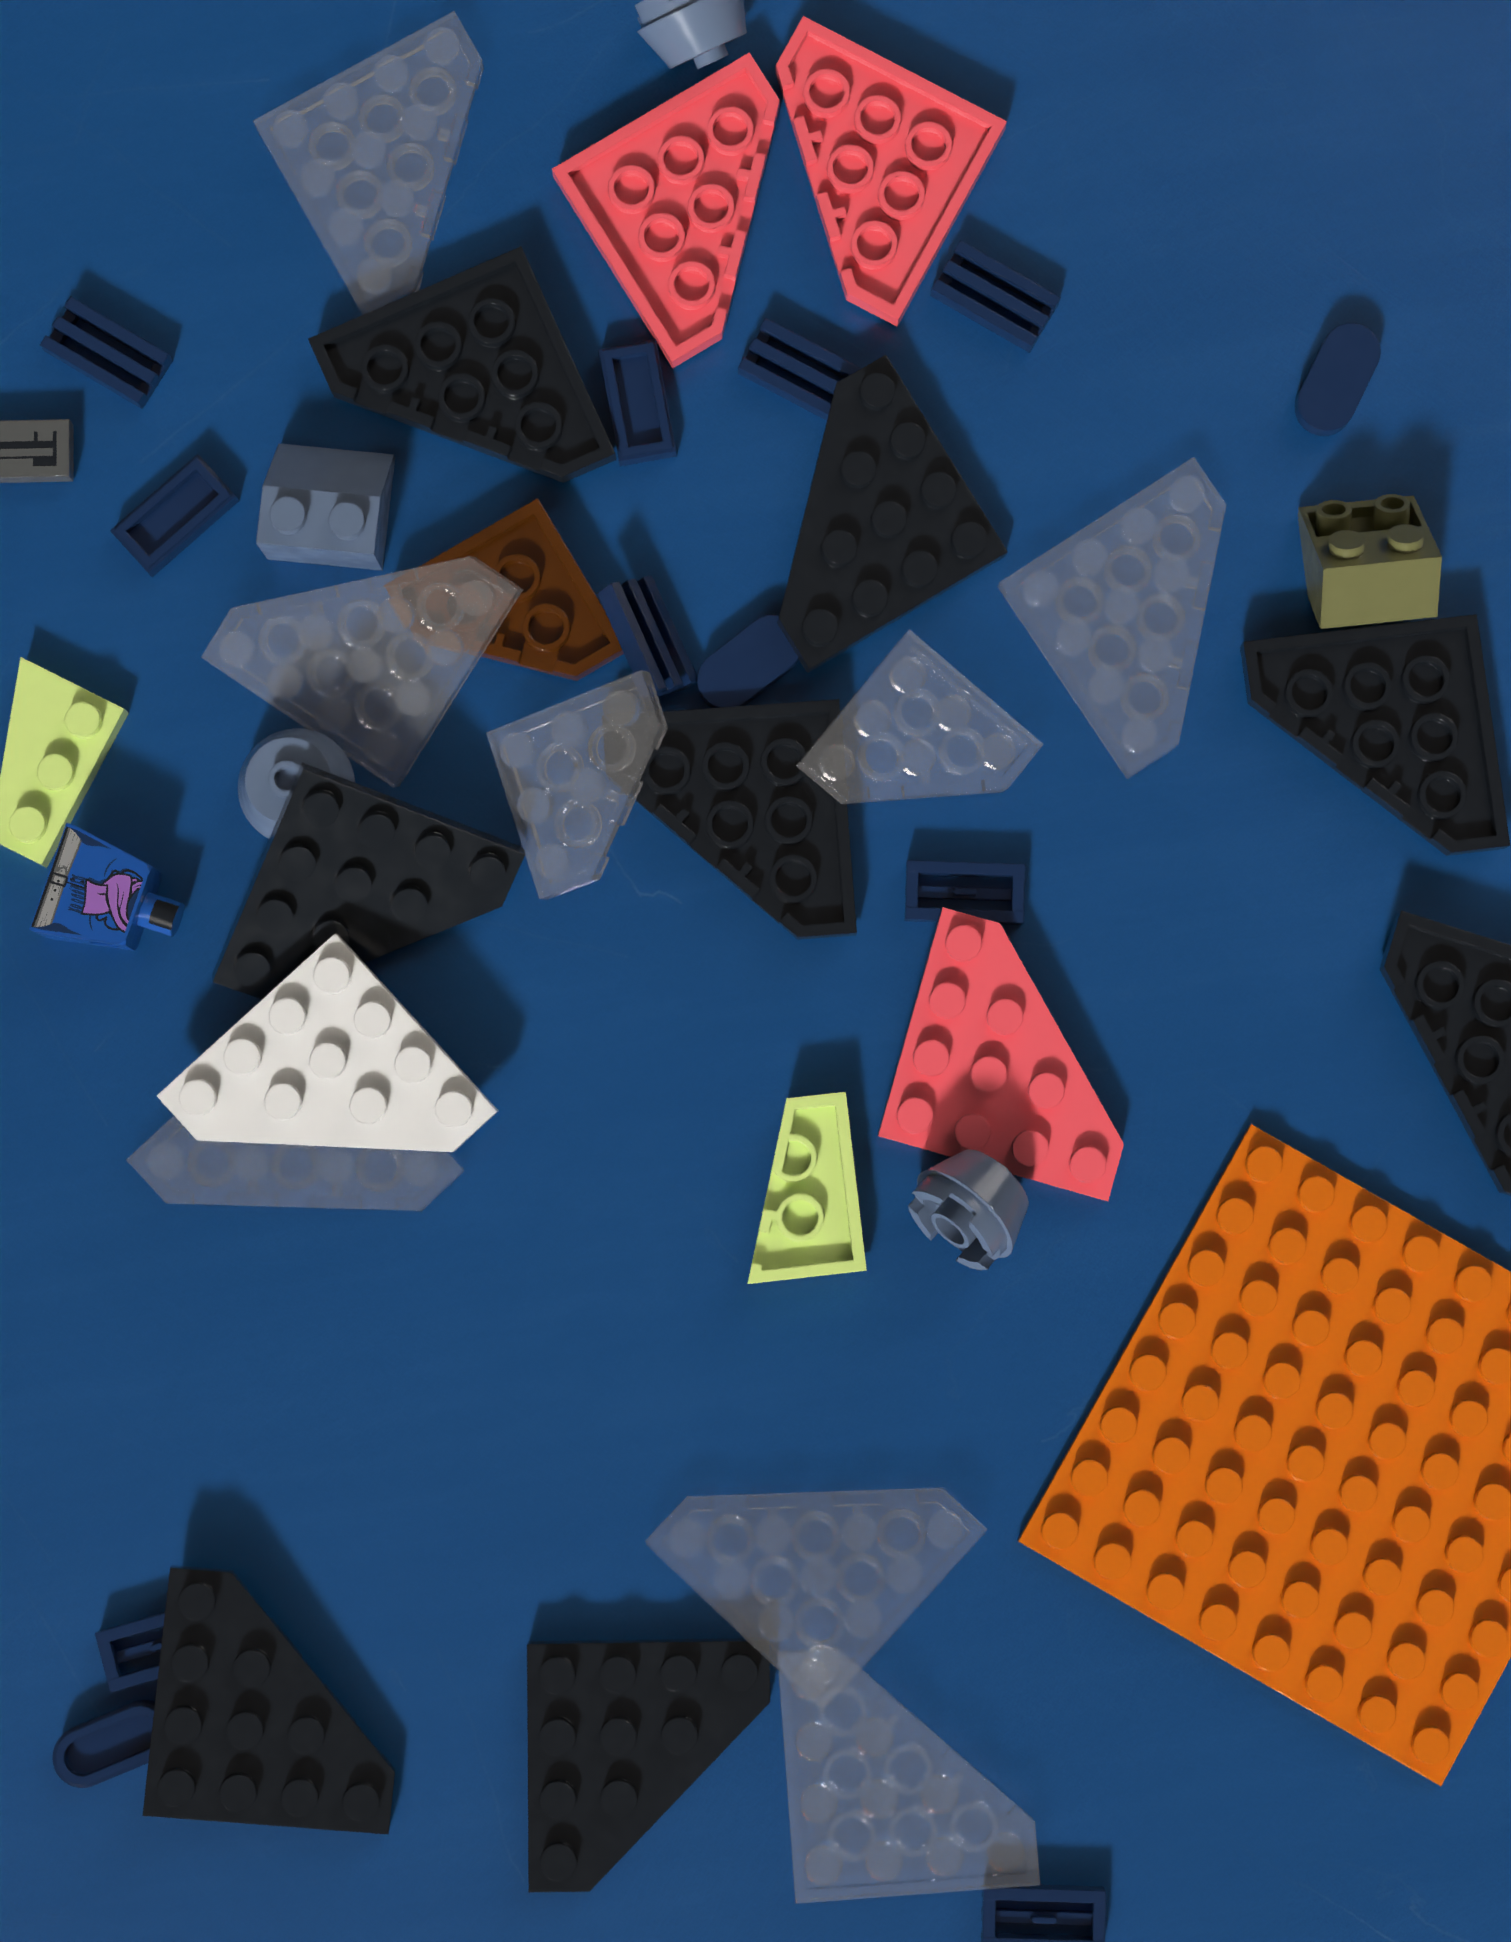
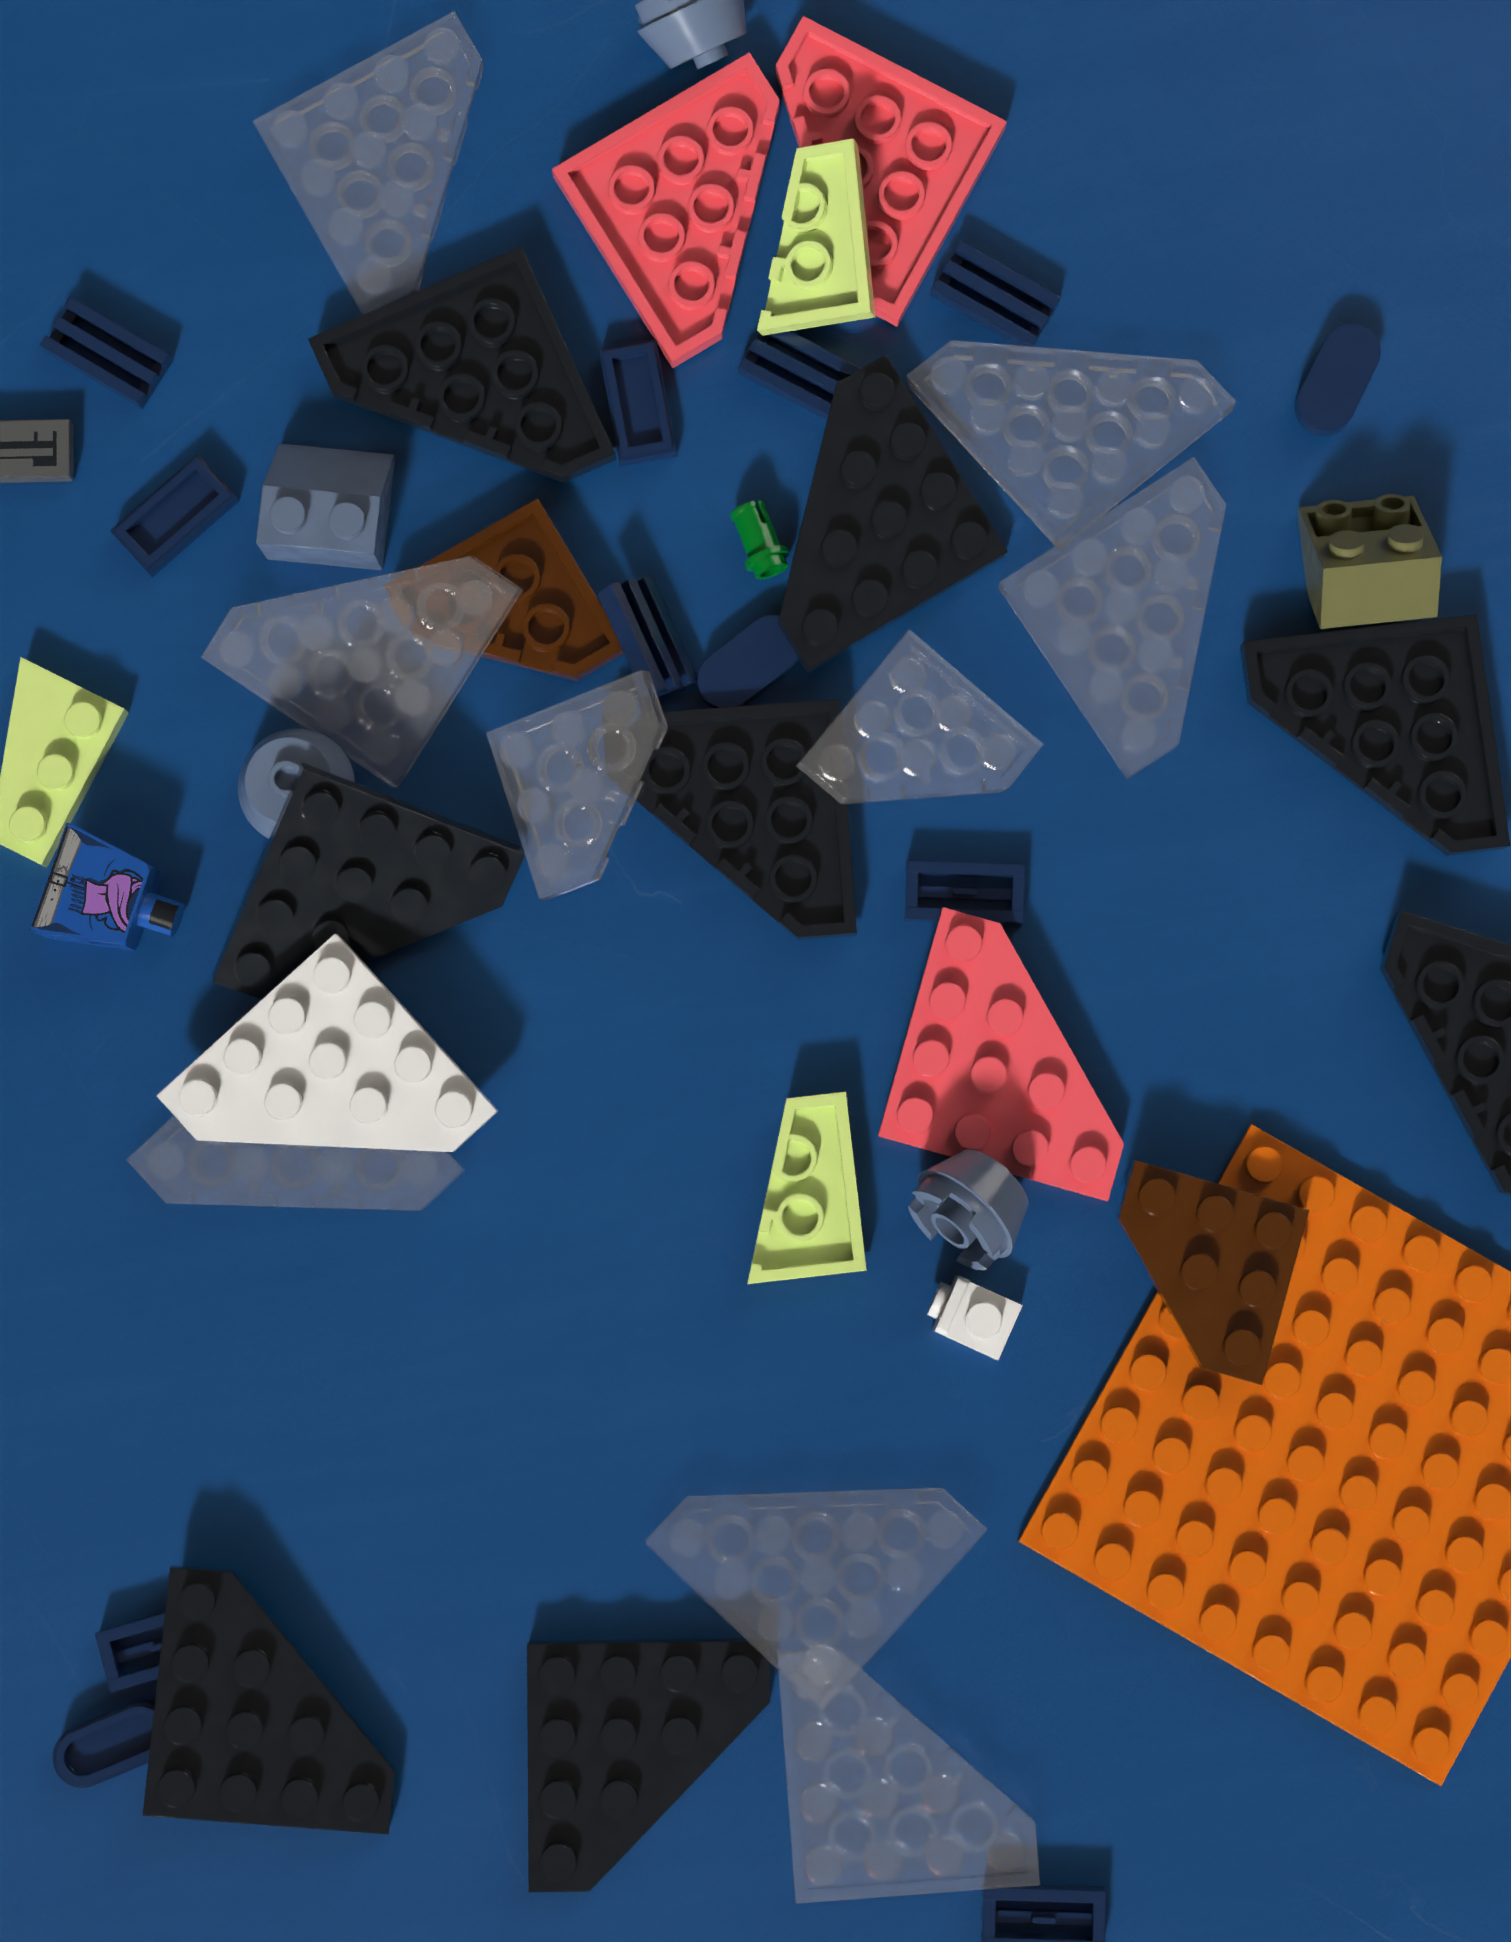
none -> green pin [730,500,789,580]
none -> yellowish green wing [757,138,876,336]
none -> clear plate [906,340,1236,550]
none -> white bracket [927,1276,1023,1360]
none -> reddish brown plate [1116,1160,1309,1385]

